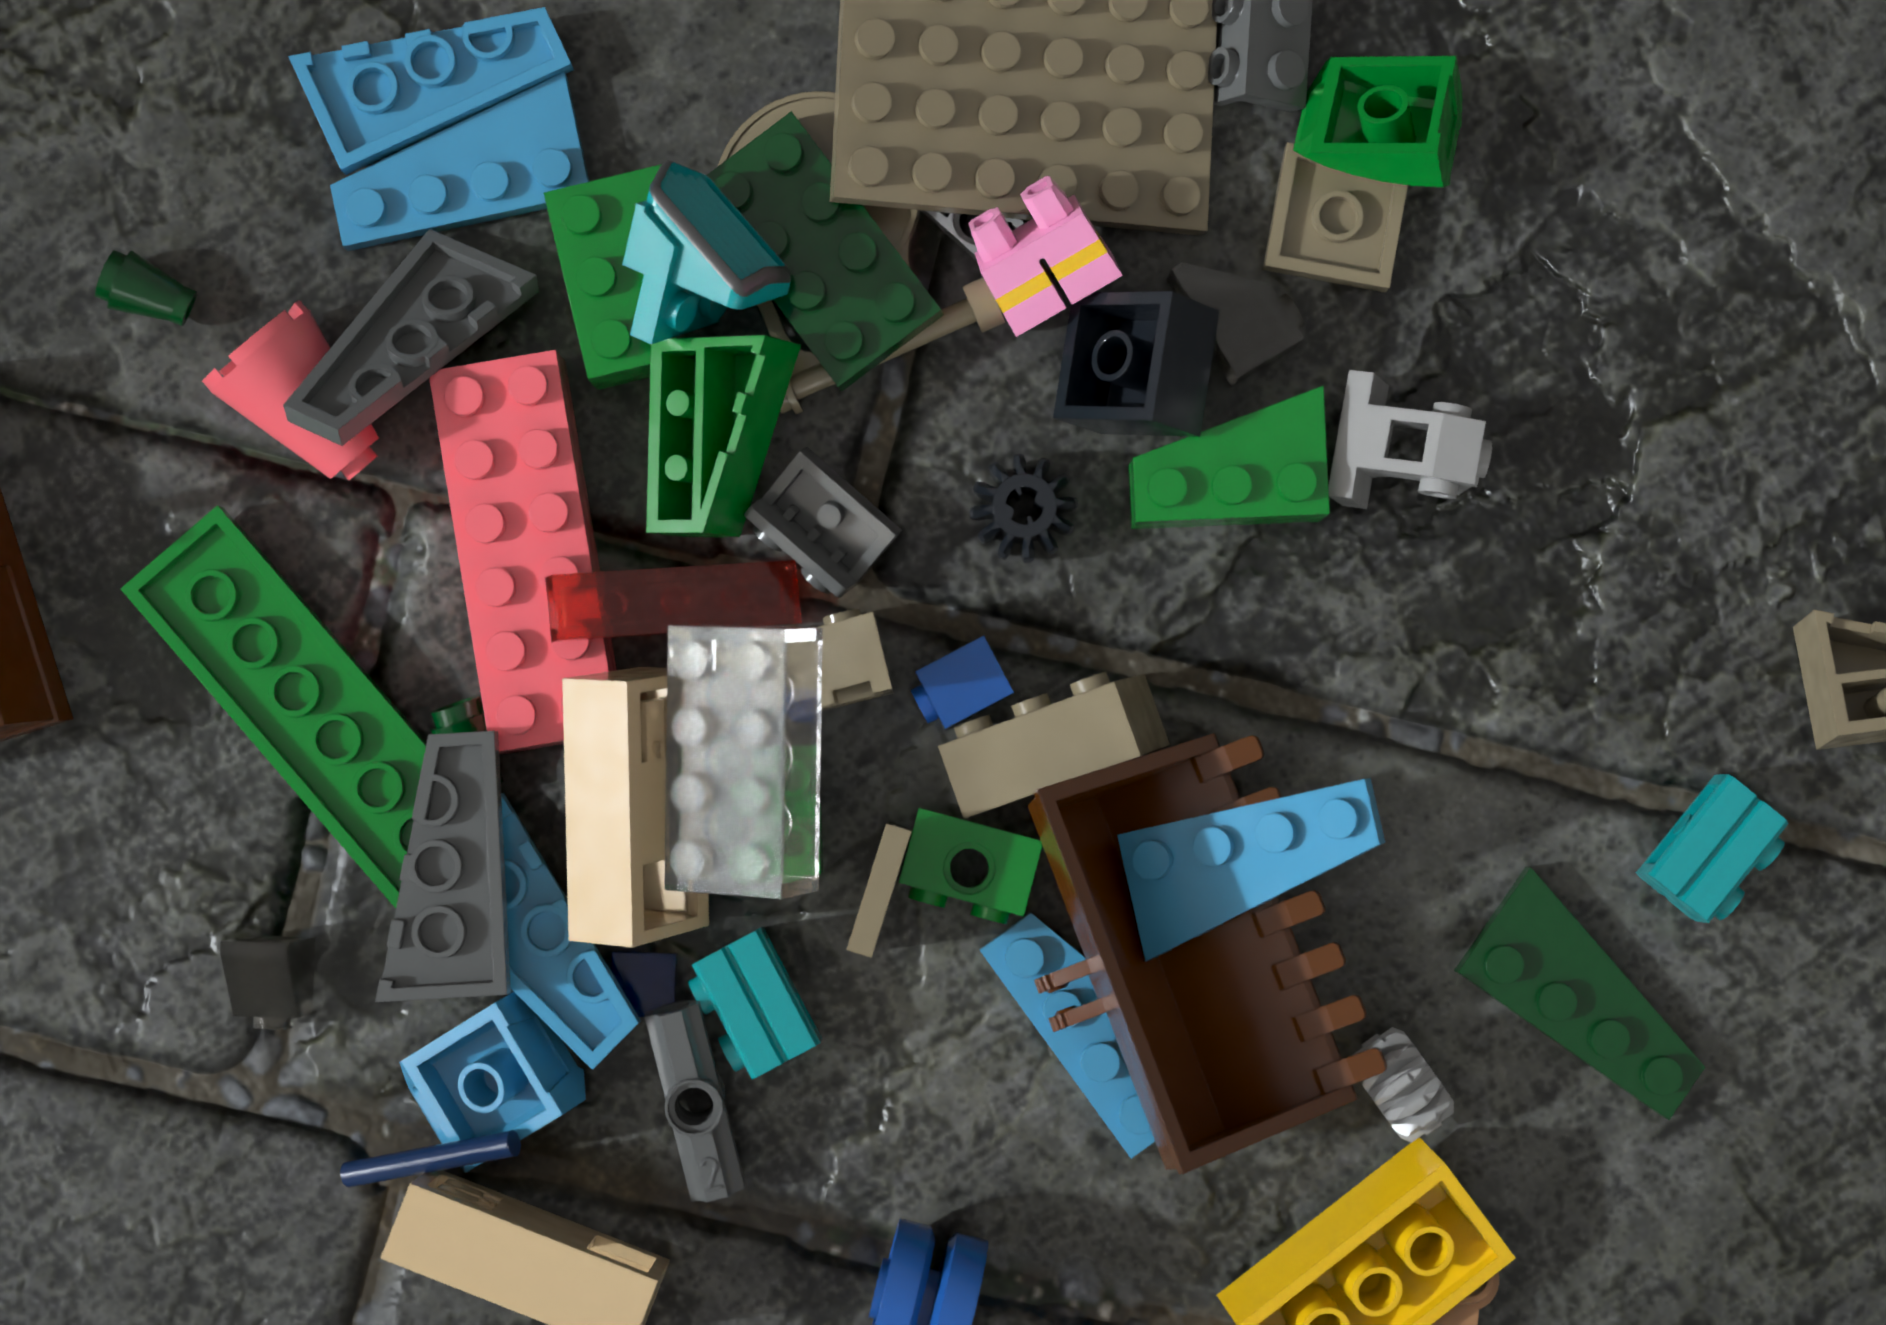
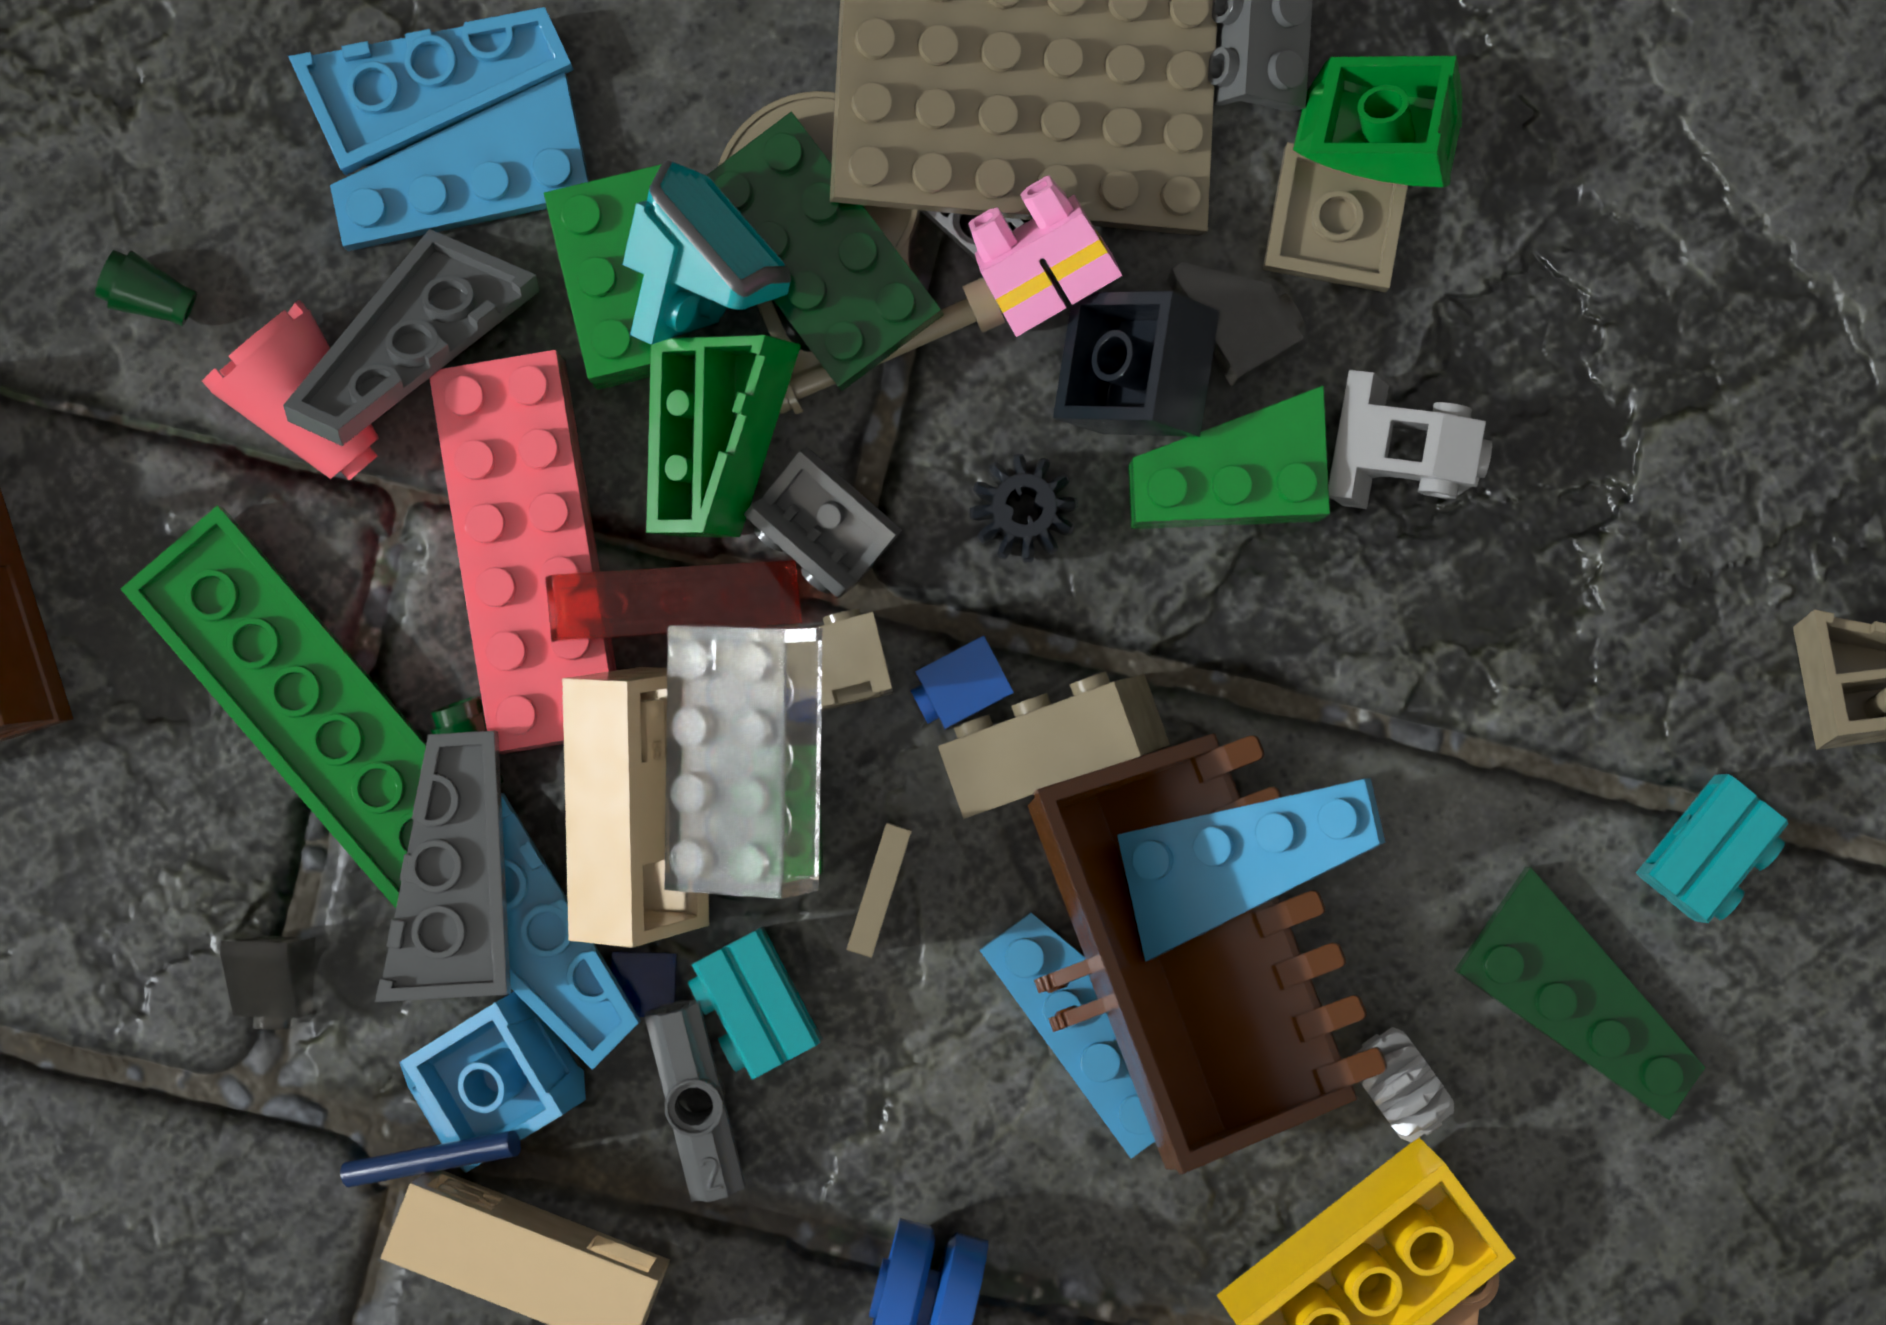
green brick [899,808,1043,925] -> none

